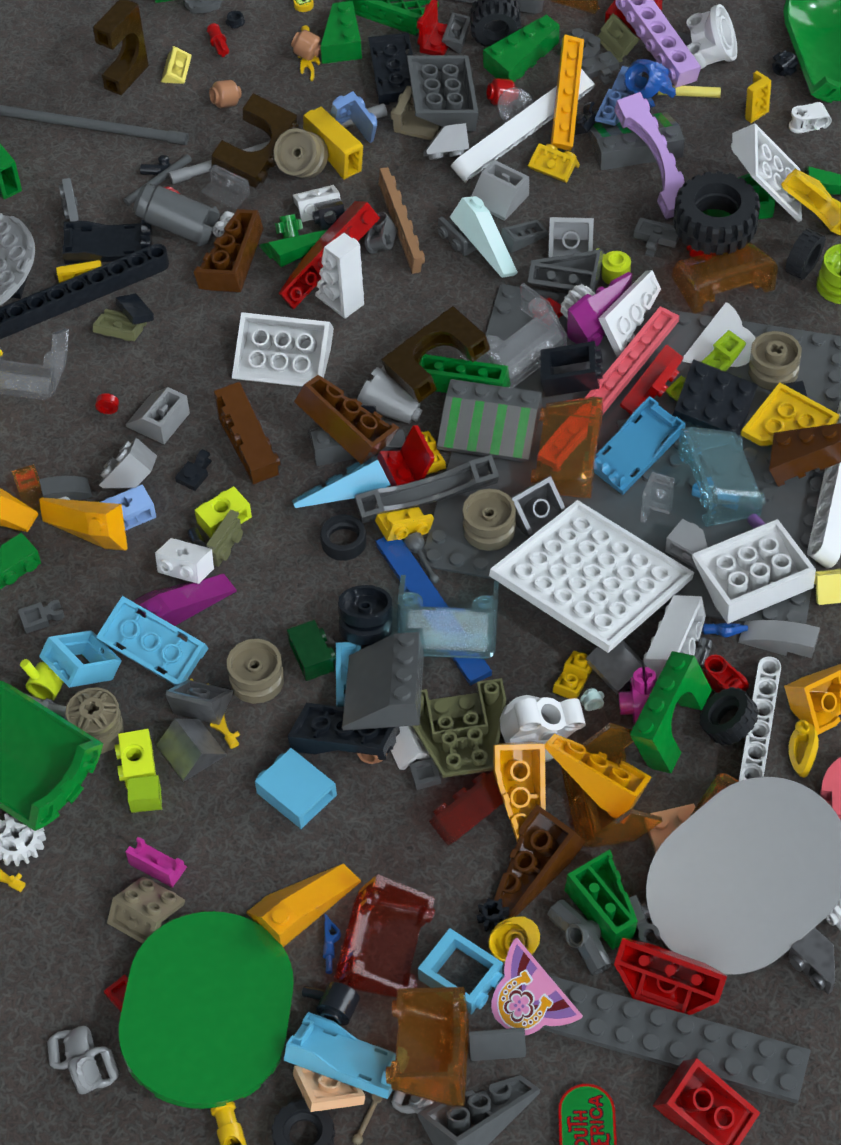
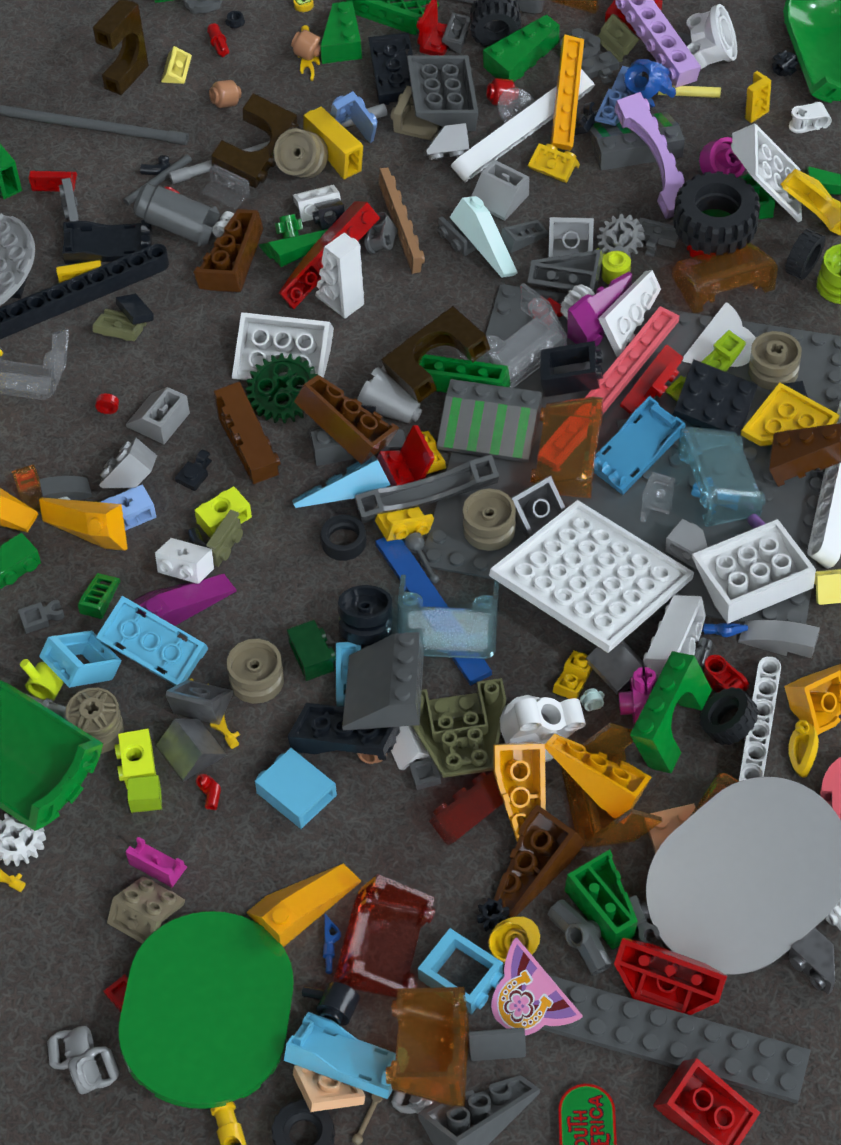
none -> red panel [29,171,77,192]
none -> green slope [78,573,120,619]
none -> red arm [196,774,221,810]
none -> dark green gear [246,353,318,424]
none -> light grey gear [597,214,645,258]
none -> dark pink piece [699,137,745,178]

